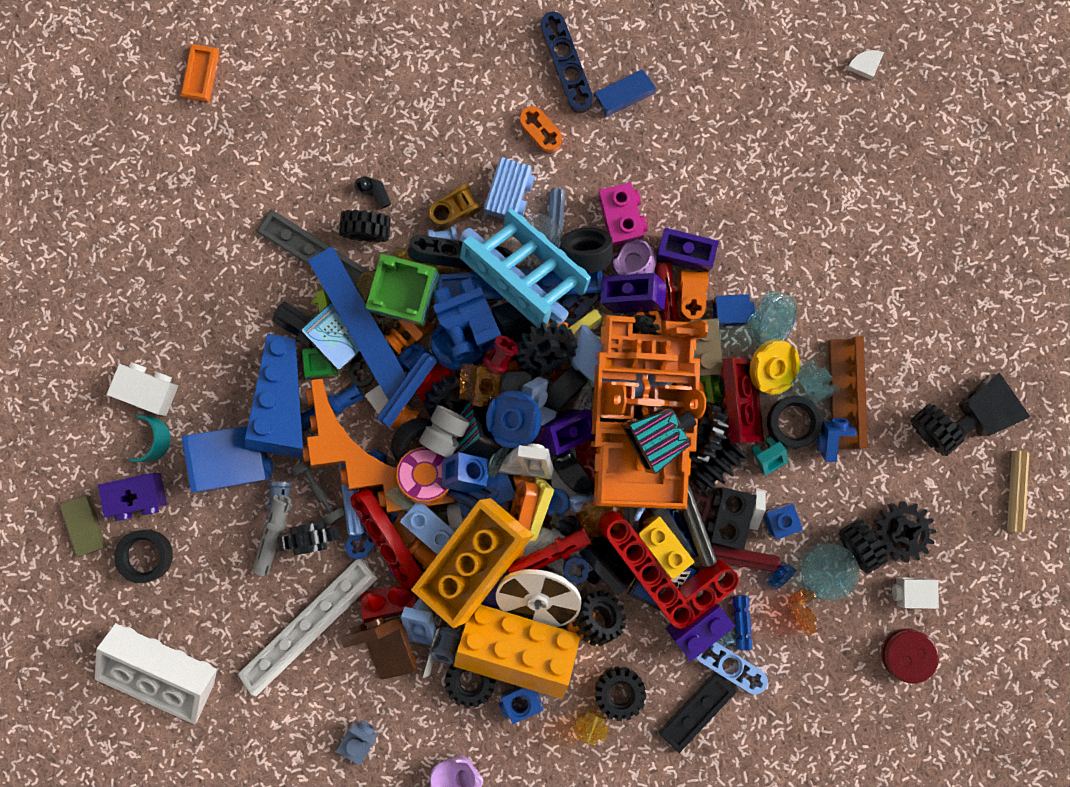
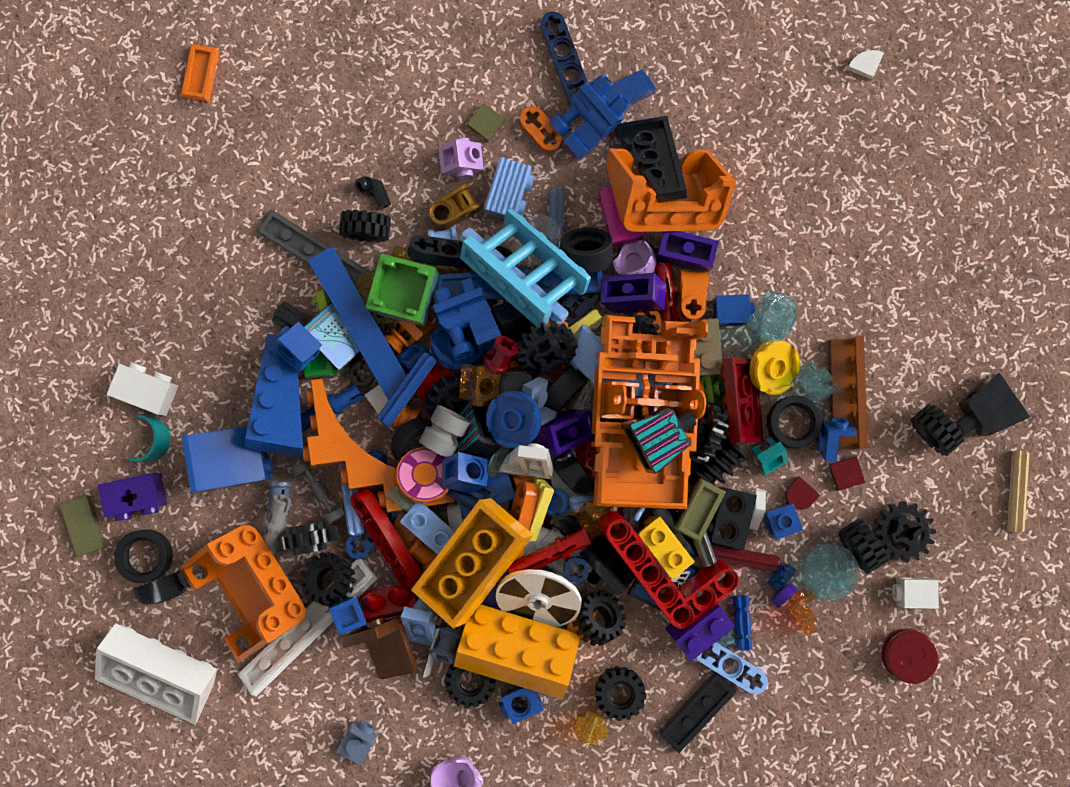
none -> black helmet [133,570,187,605]
none -> orange windscreen [179,525,306,663]
none -> blue brick [274,322,323,373]
none -> black tyre [300,552,356,607]
none -> blue brick [329,595,367,636]
none -> lavender brick [438,138,484,180]
none -> olive tile [467,103,505,143]
none -> blue hips [550,74,631,159]
none -> orange windscreen [606,148,736,232]
none -> black wing [614,116,687,203]
none -> olive tile [673,478,726,542]
none -> dark purple tile [770,582,798,608]
none -> dark red tile [785,476,820,510]
none -> dark red tile [828,456,865,491]

